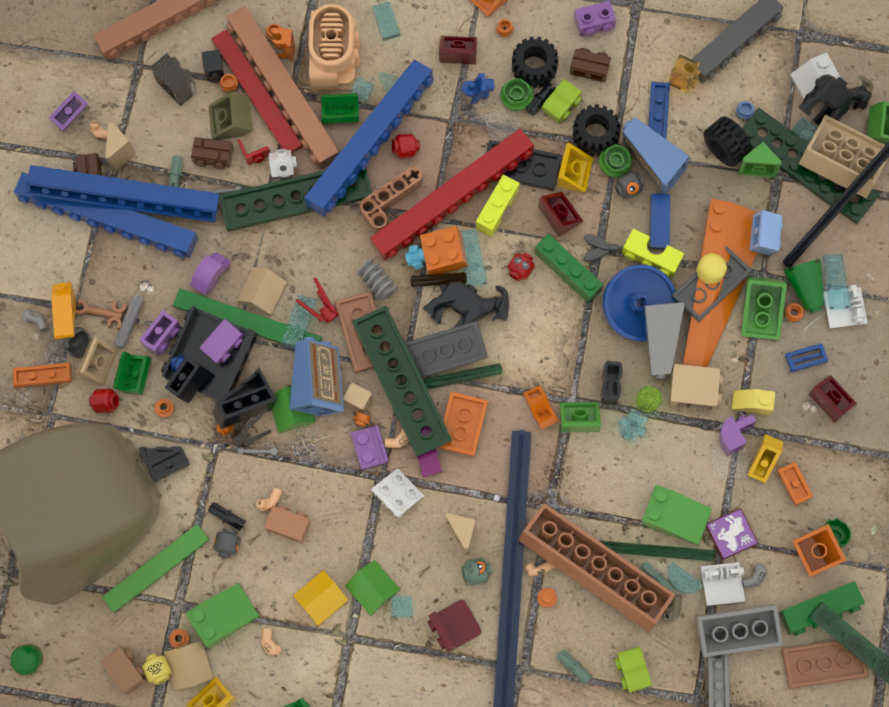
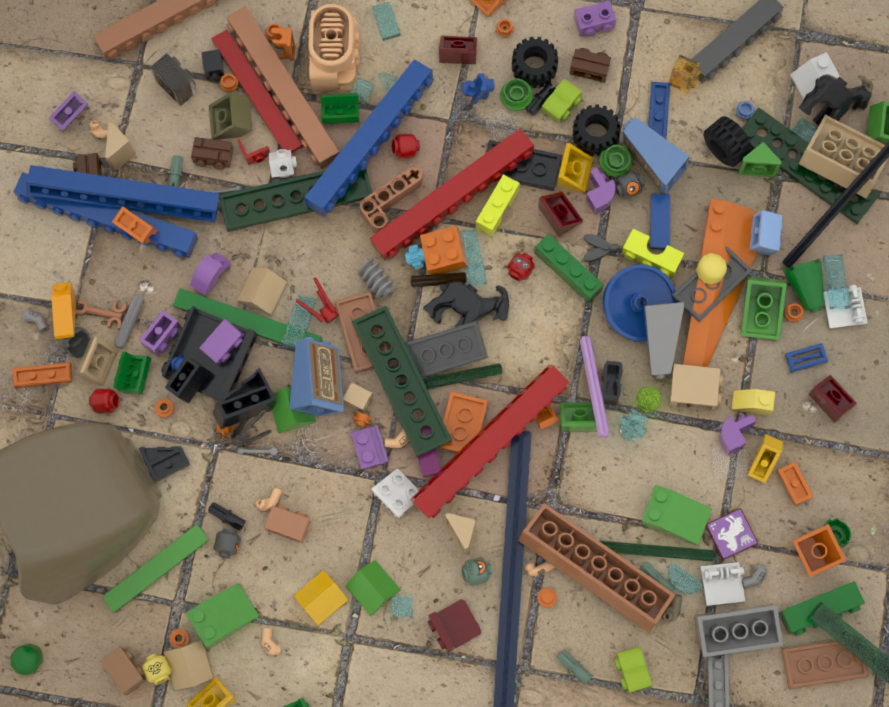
none -> orange hinge [112,206,158,243]
none -> red brick [410,365,569,519]
none -> lavender axle [580,336,610,438]
none -> medium lavender brick [586,168,615,215]

